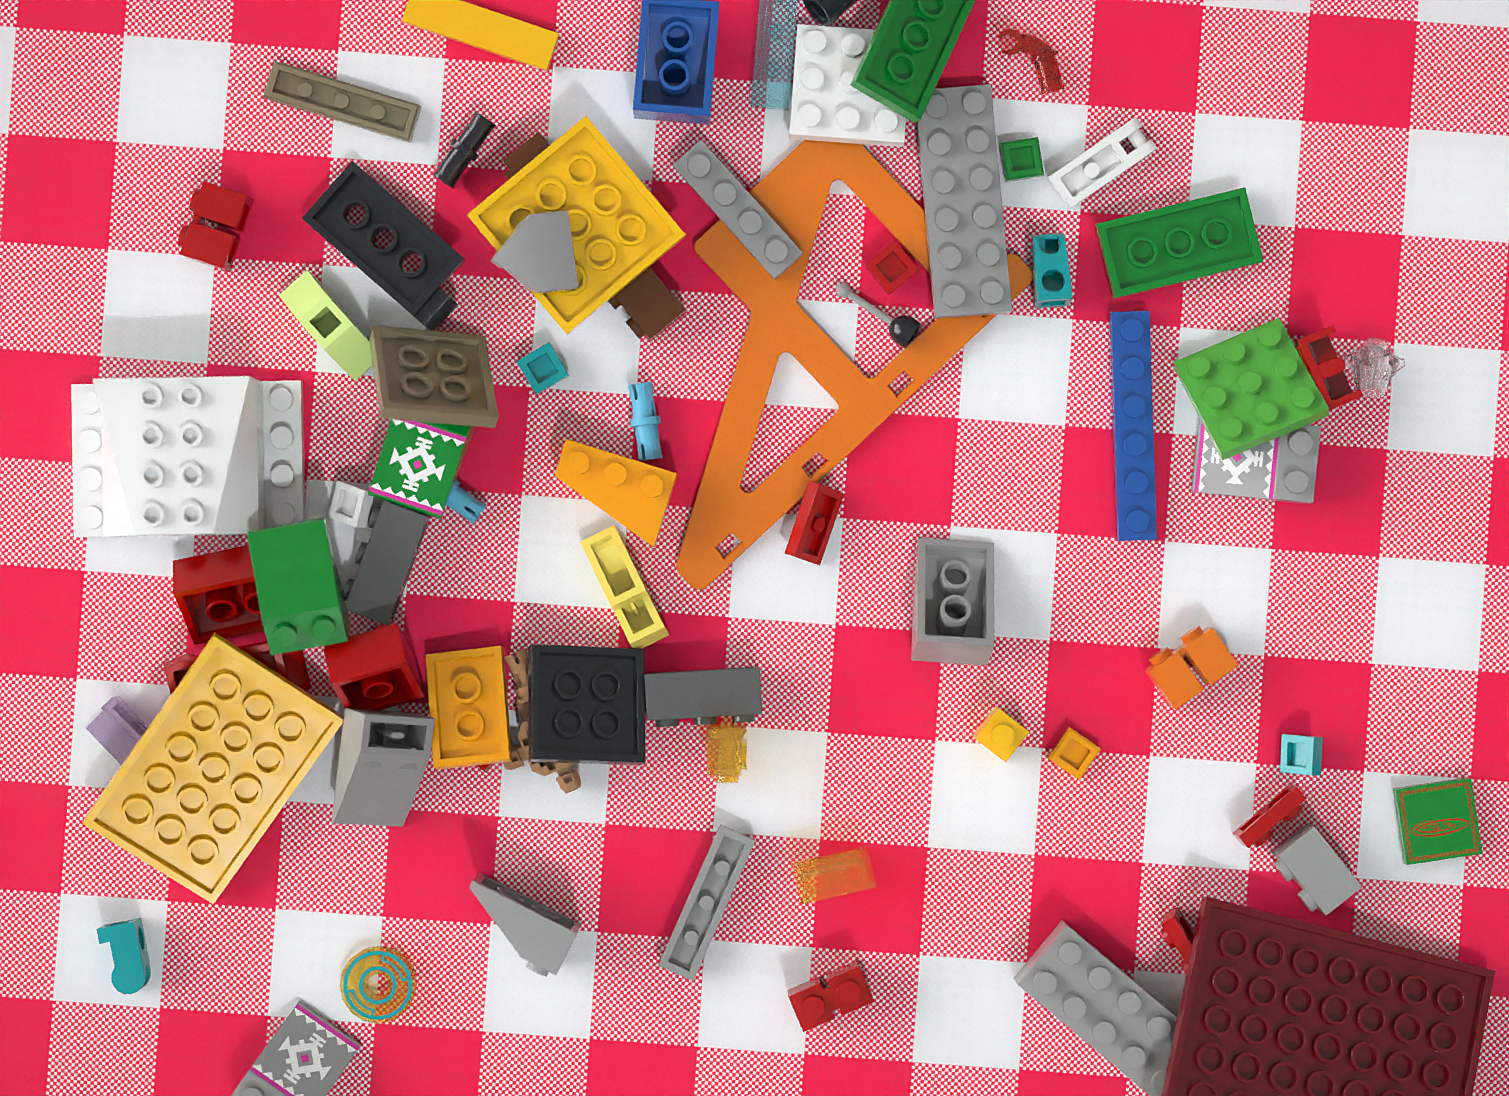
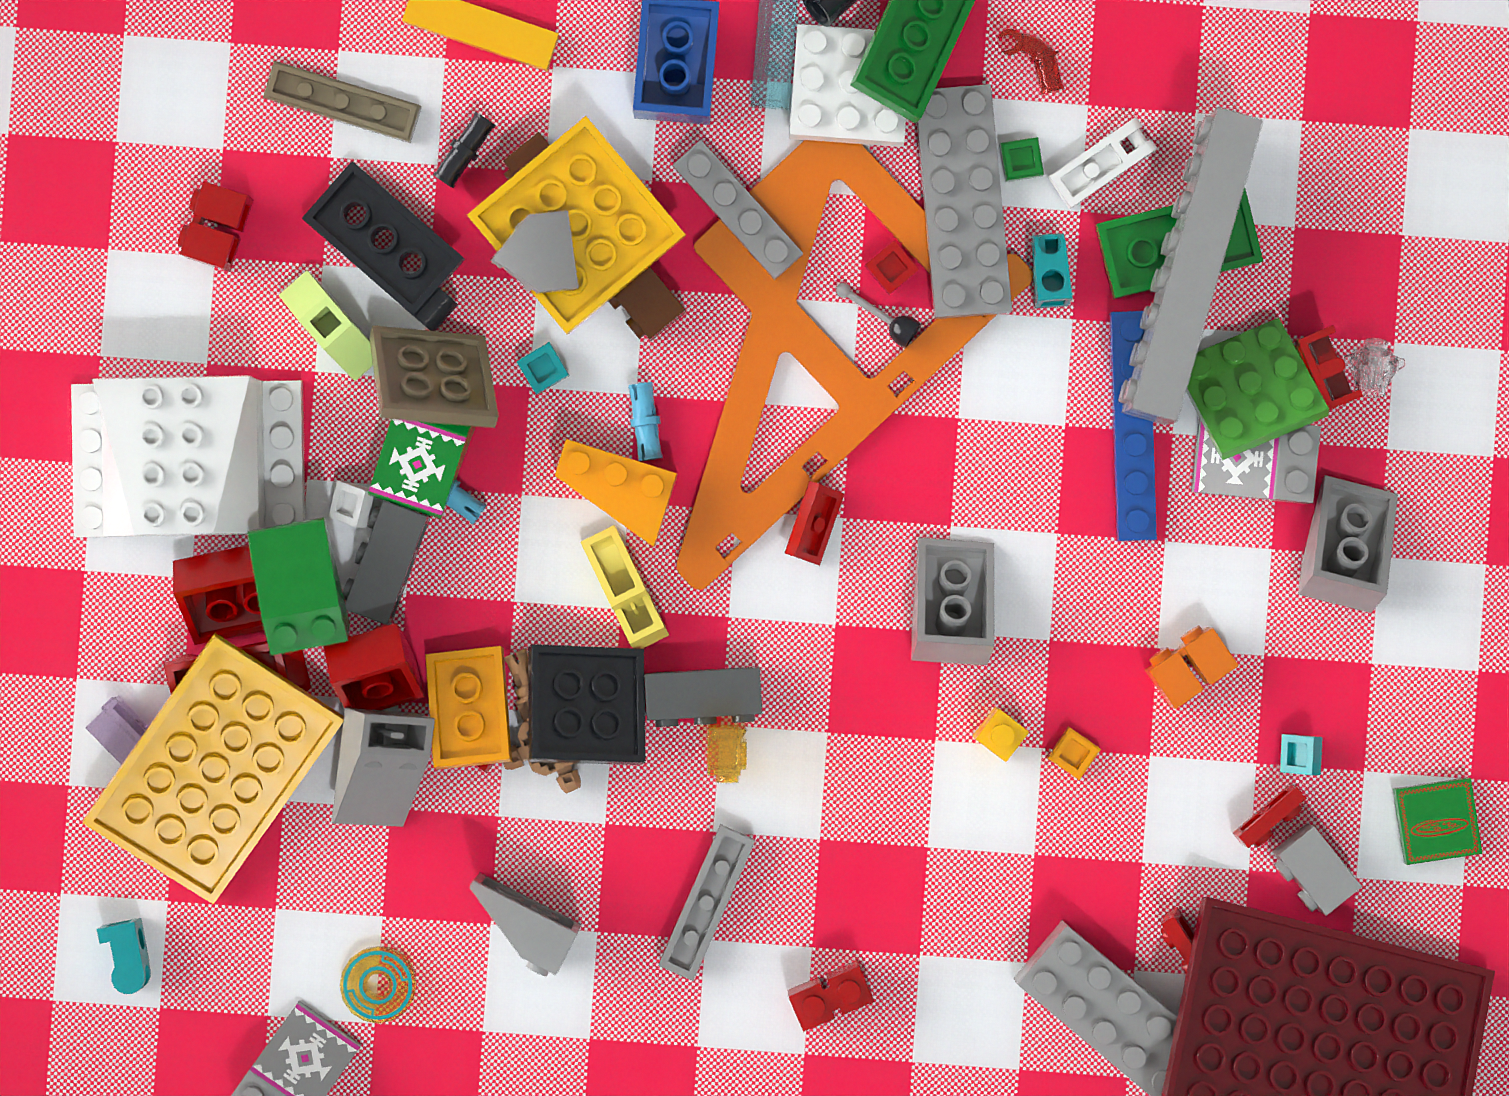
window [792,846,876,904] -> none
none -> light grey brick [1118,107,1263,425]
none -> light grey slope [1298,475,1398,613]

